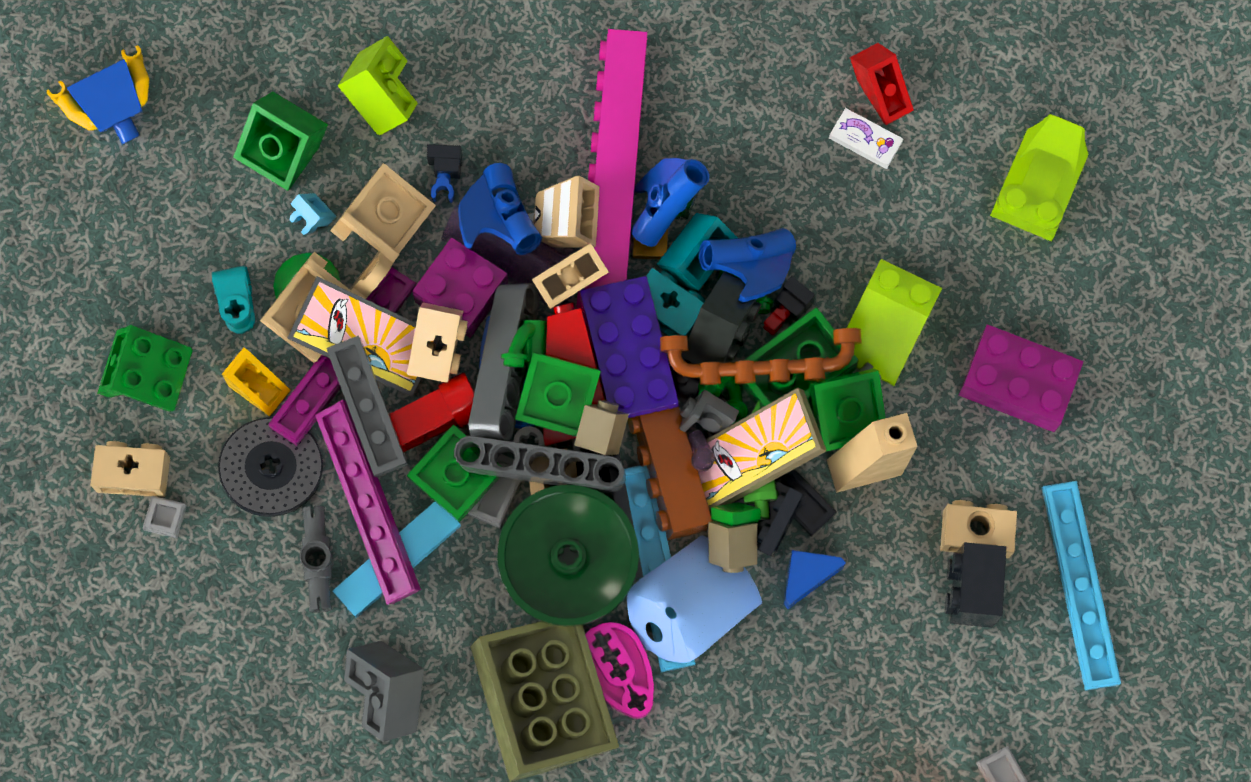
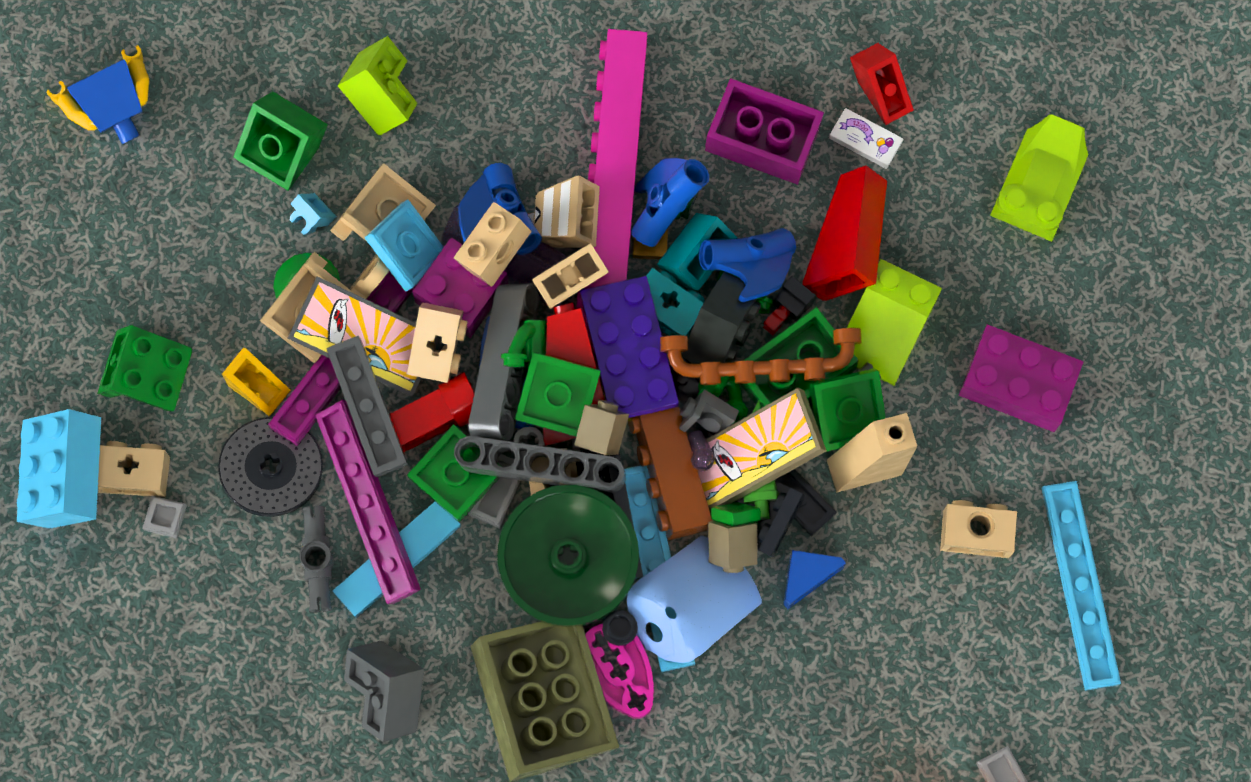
teal piece [212,265,255,334] -> none
black piece [427,144,462,203] -> none
black brick [945,542,1007,628] -> none
none -> medium azure brick [17,409,101,528]
none -> medium azure tile [364,199,444,292]
none -> tan brick [454,202,532,287]
none -> black plate [602,610,638,646]
none -> magenta brick [705,78,824,185]
none -> red slope [803,165,887,301]

